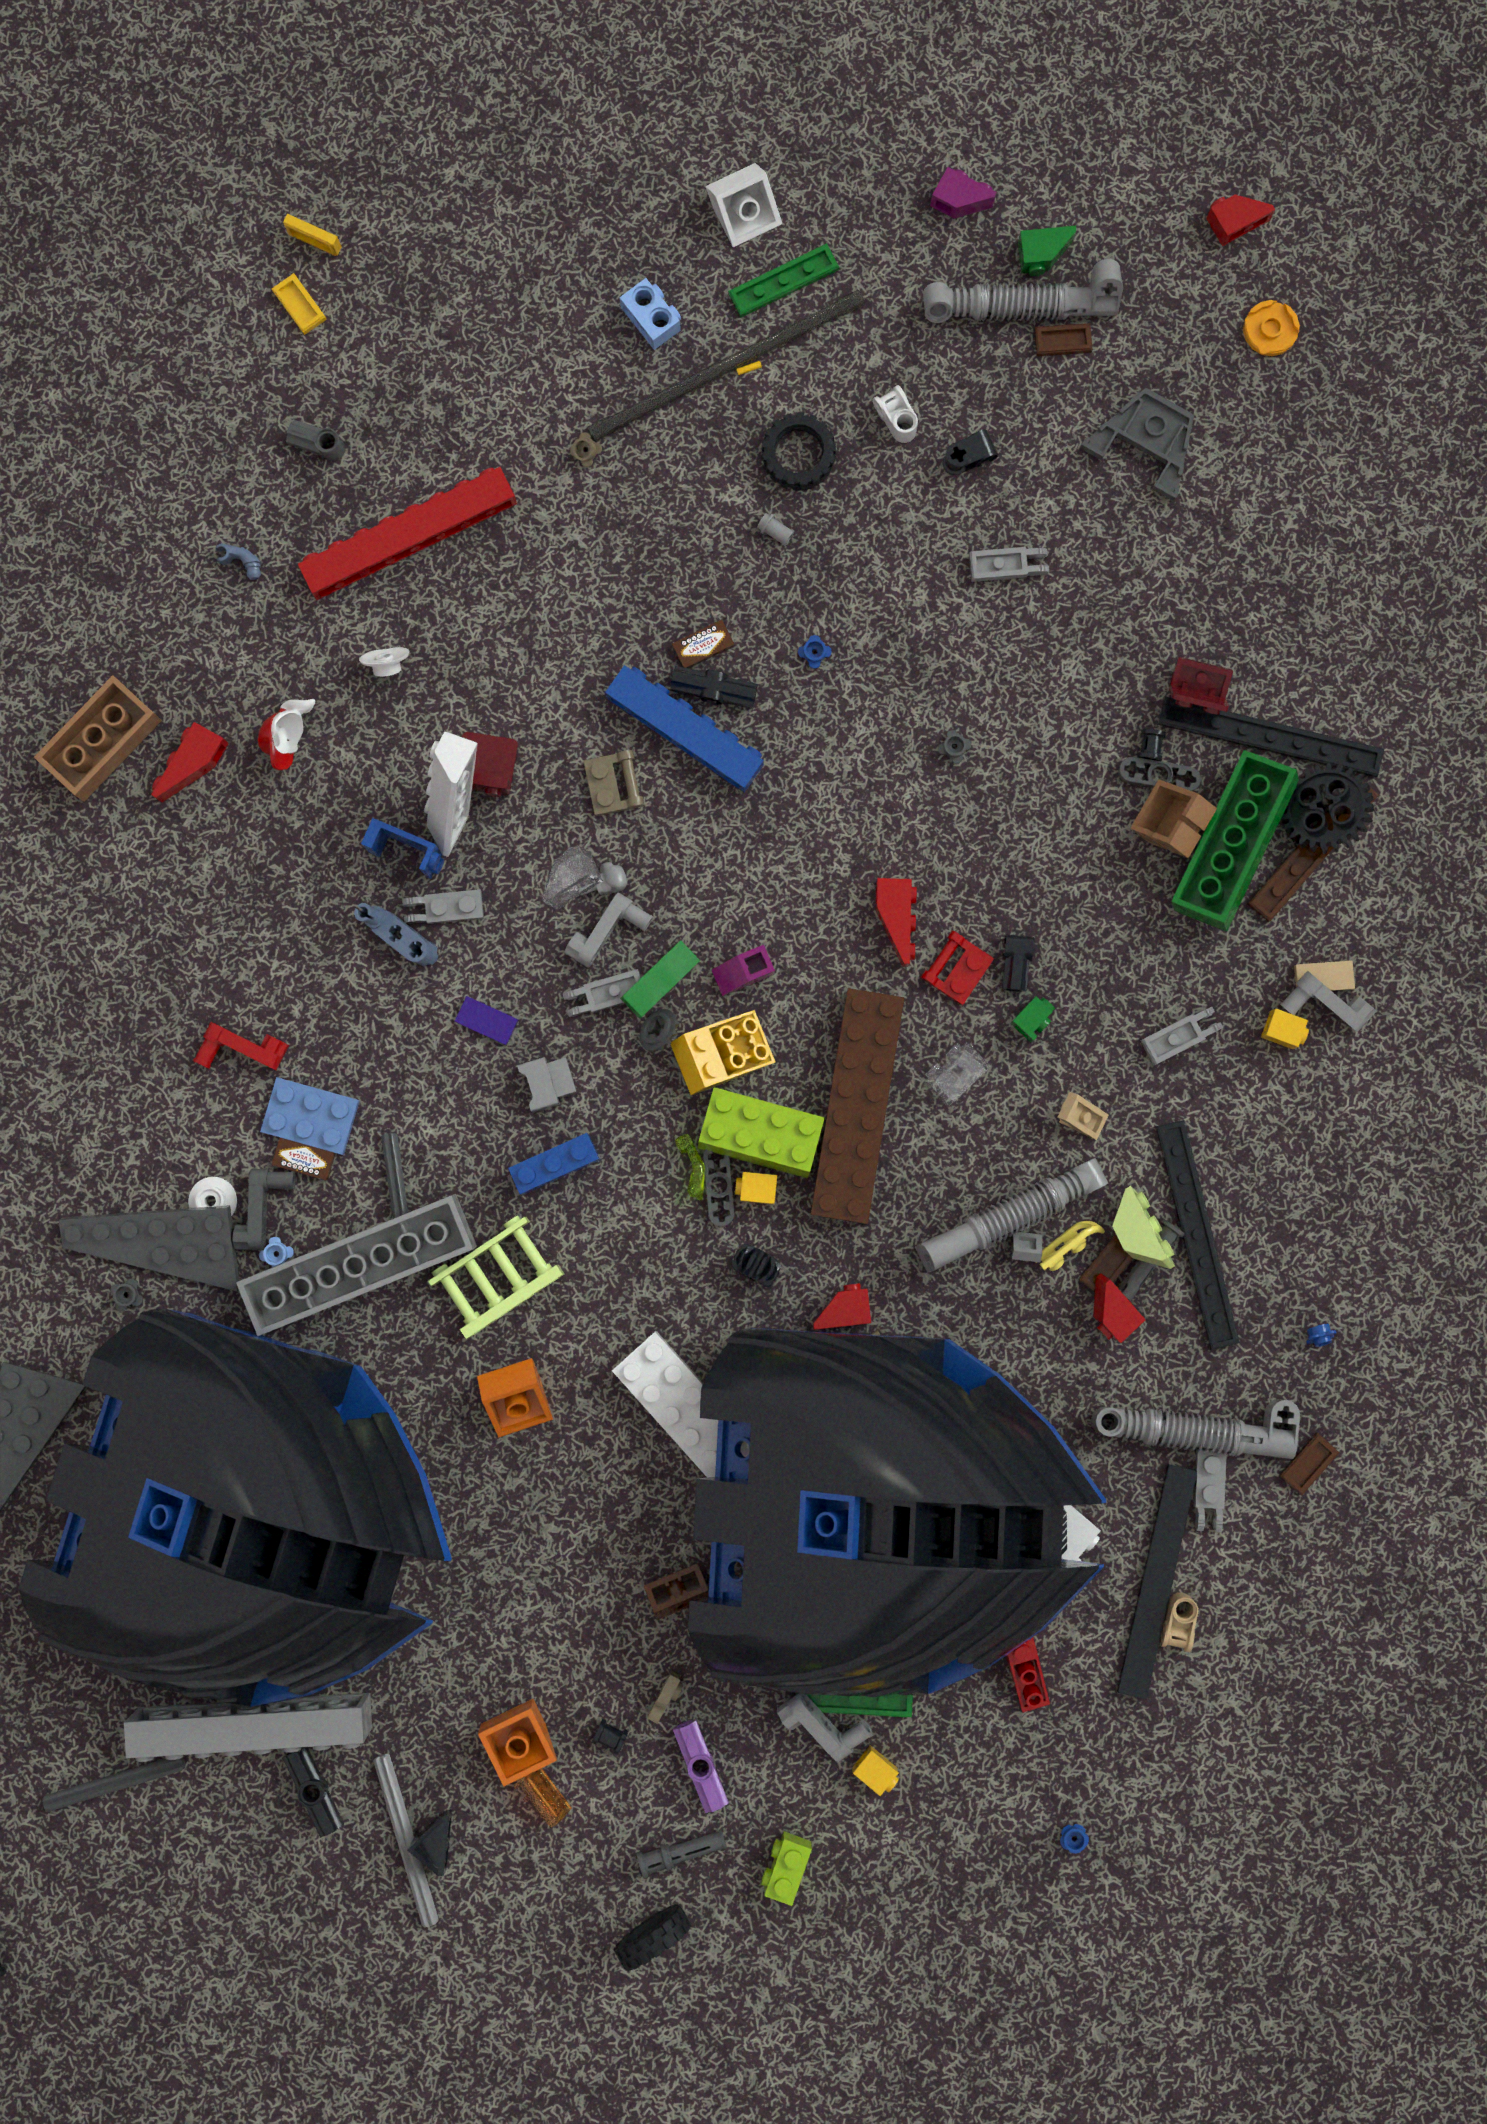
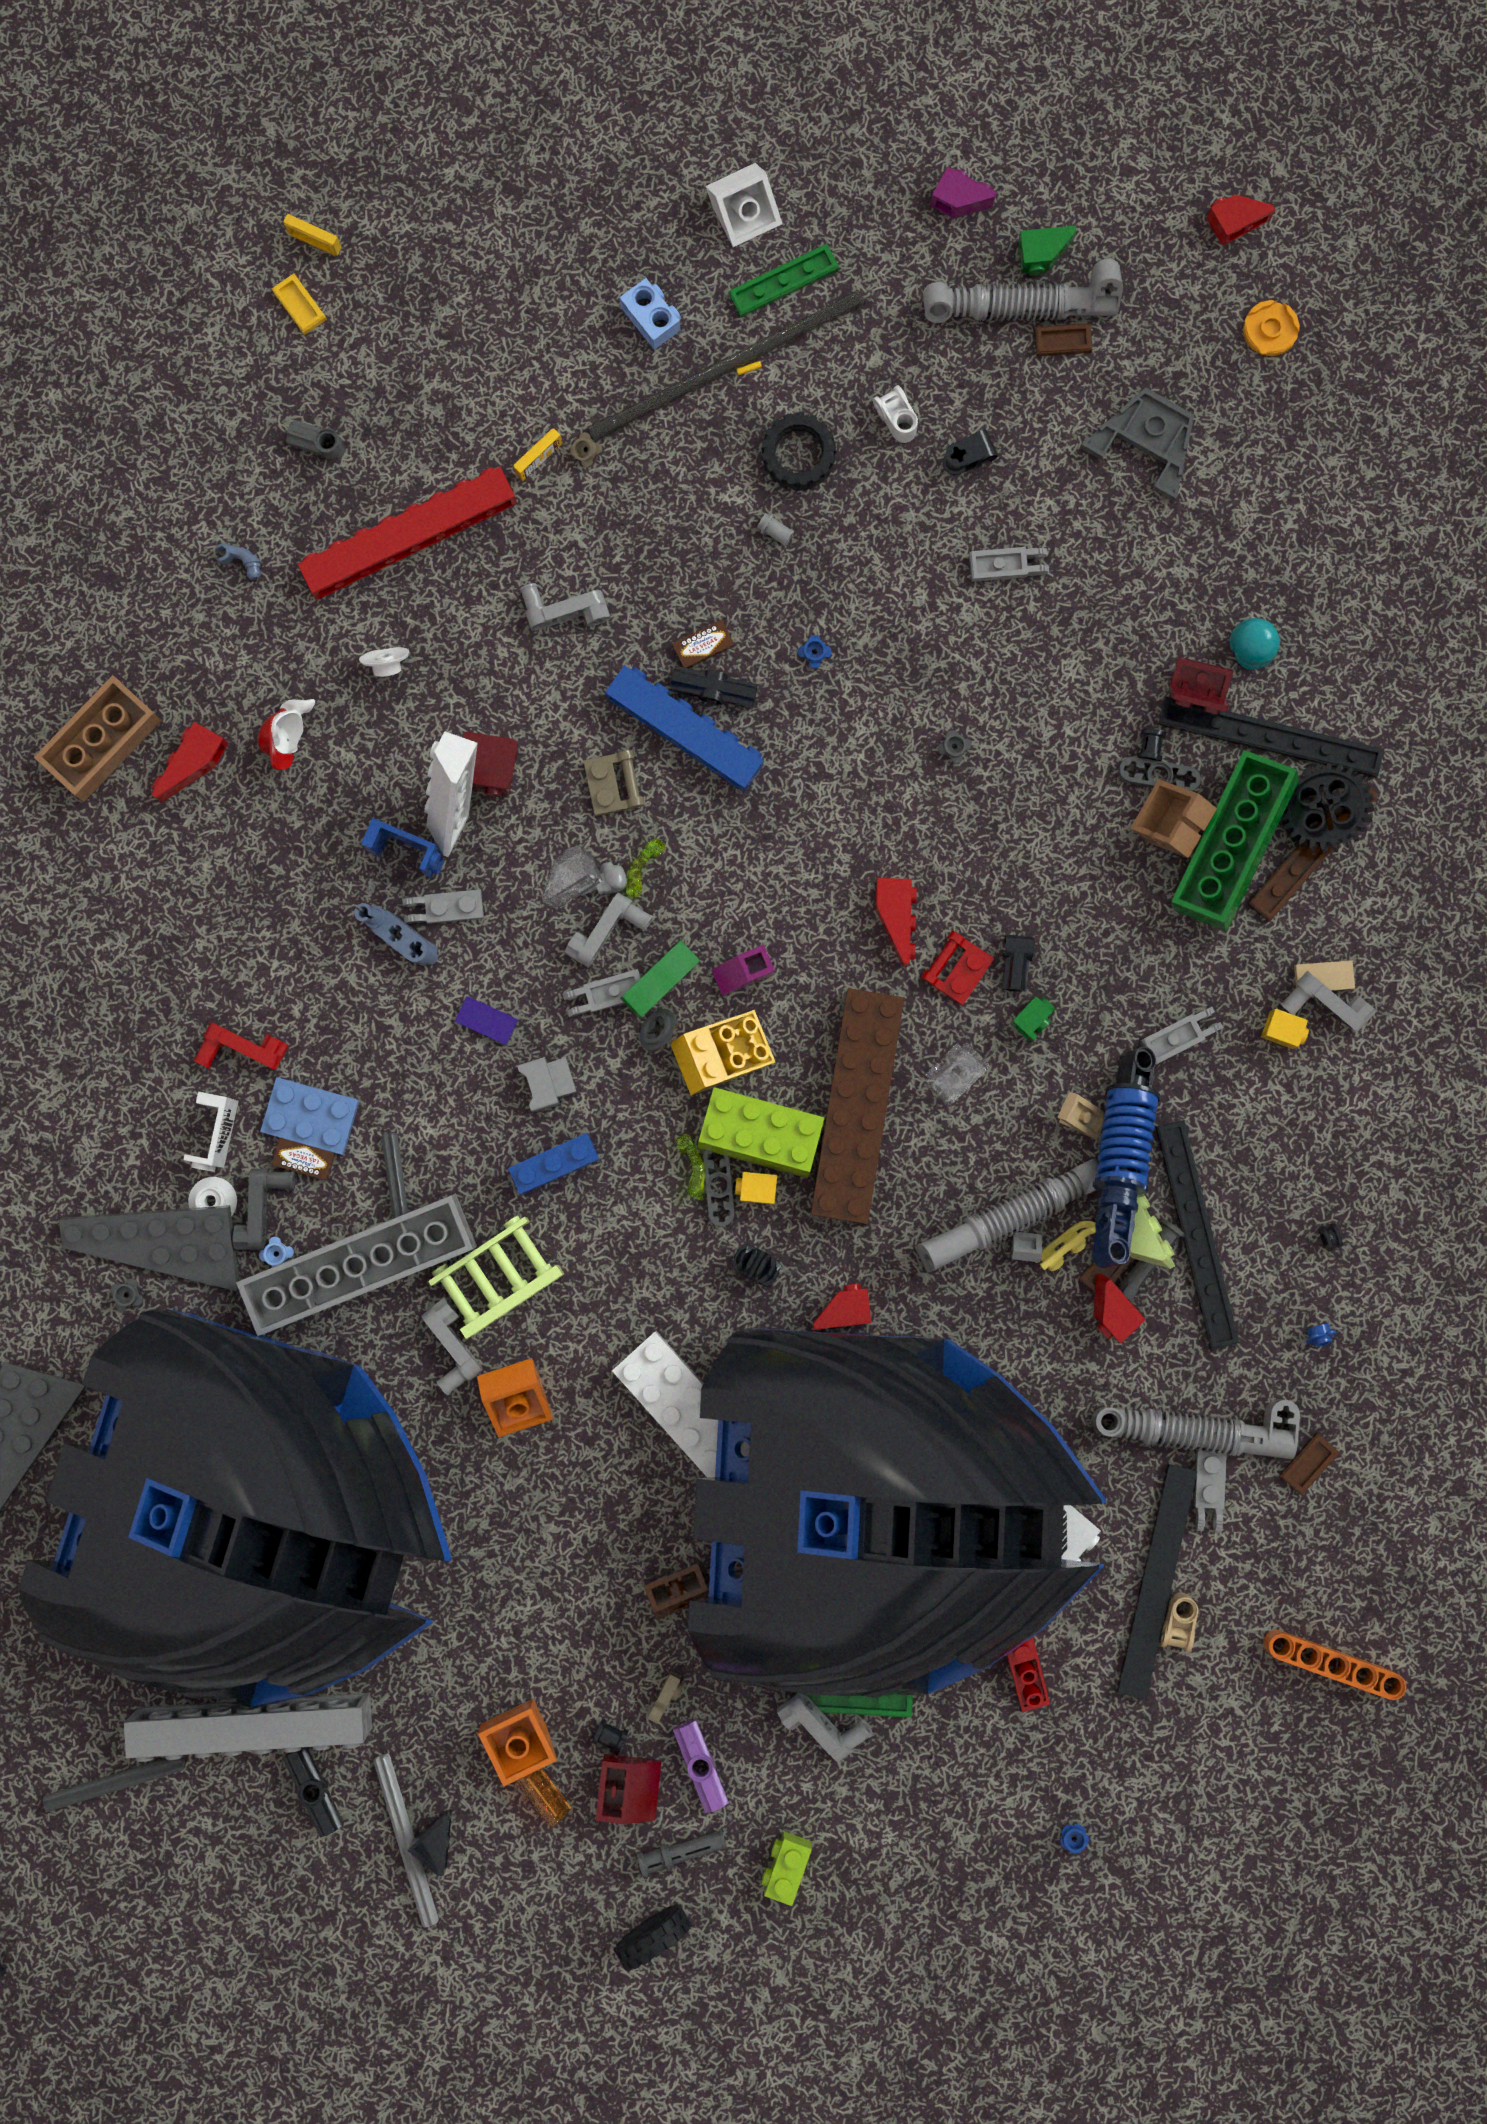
yellow brick [852,1745,899,1796] -> none
none -> white panel [184,1092,238,1172]
none -> light grey beam [421,1297,483,1396]
none -> yellow tile [513,428,562,481]
none -> light grey beam [520,583,611,631]
none -> dark red slope [595,1754,662,1824]
none -> clear neon green piece [626,838,666,897]
none -> piece [1092,1047,1160,1268]
none -> teal helmet [1230,618,1281,669]
none -> orange beam [1263,1630,1406,1700]
none -> black bush [1318,1223,1343,1252]

